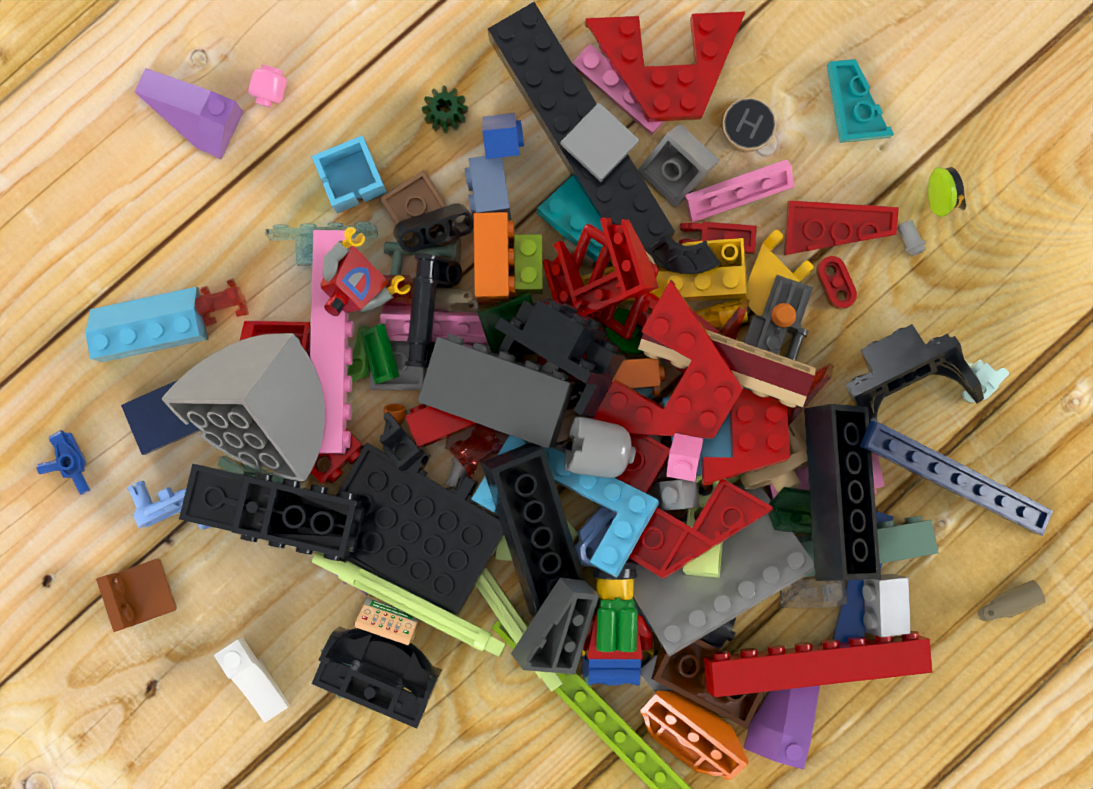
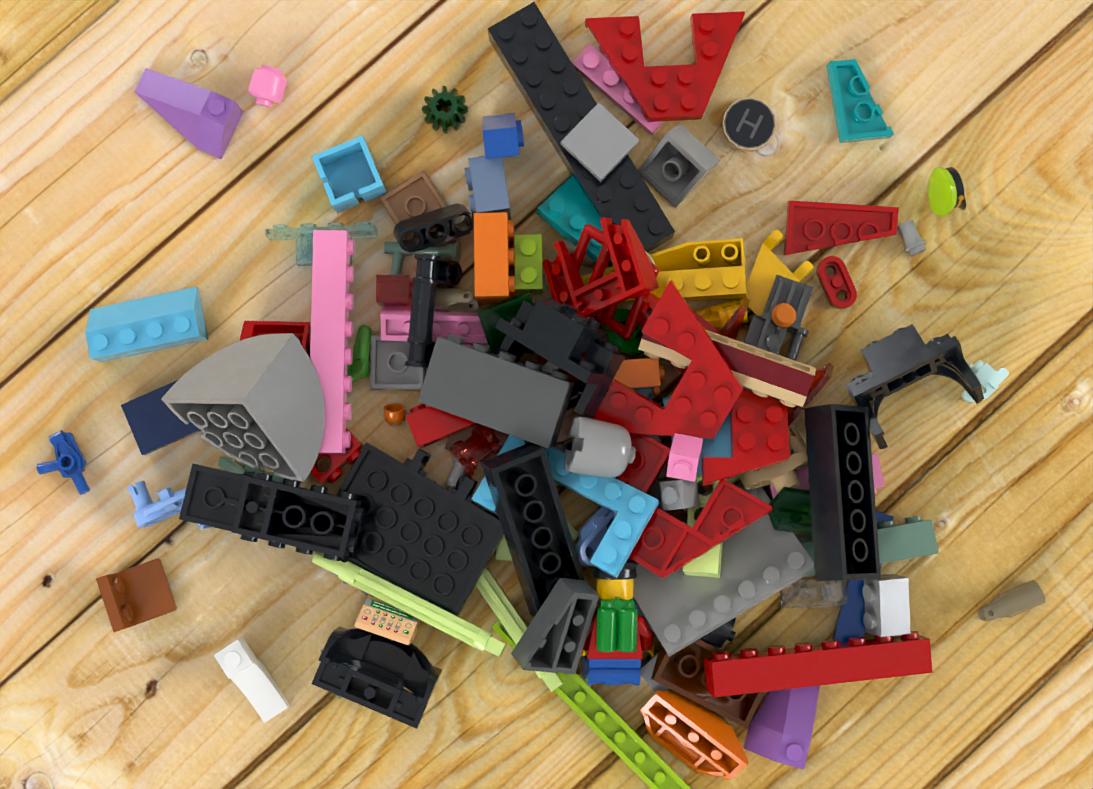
clear red piece [195,278,249,326] -> none
torso [320,227,411,316] -> none
green tile [360,324,400,385] -> none
black slope [380,411,423,472] -> none
black tile [645,235,722,274] -> none
red hinge [679,222,757,255] -> none
bright pink plate [685,160,794,222] -> none
tile [860,420,1053,536] -> none

